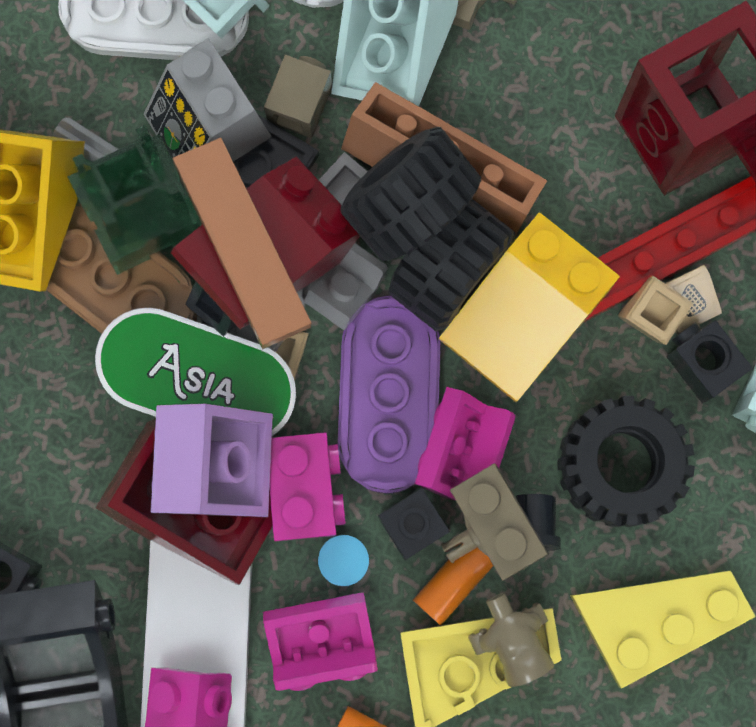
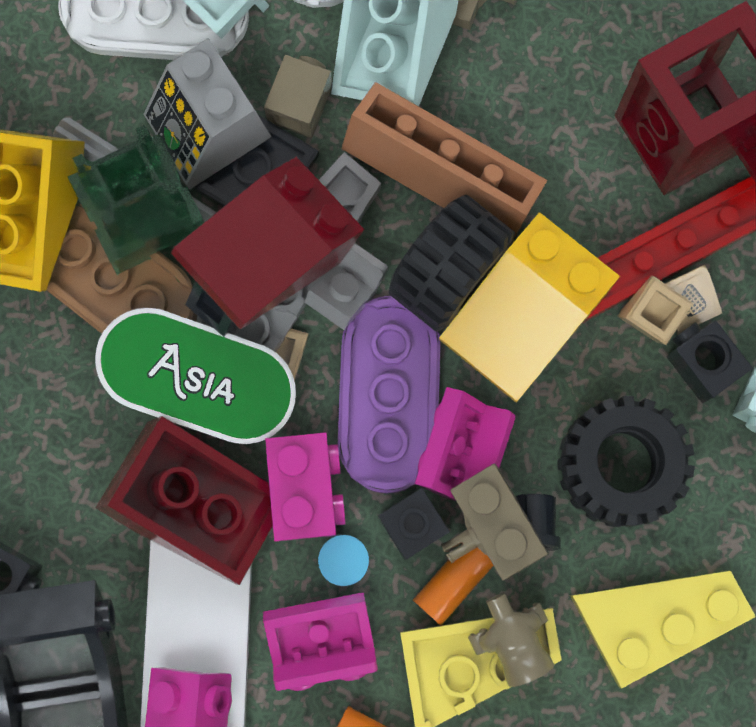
lavender slope [151,404,273,517] -> none
nougat tile [173,138,312,350] -> none
black tyre [340,127,481,261] -> none

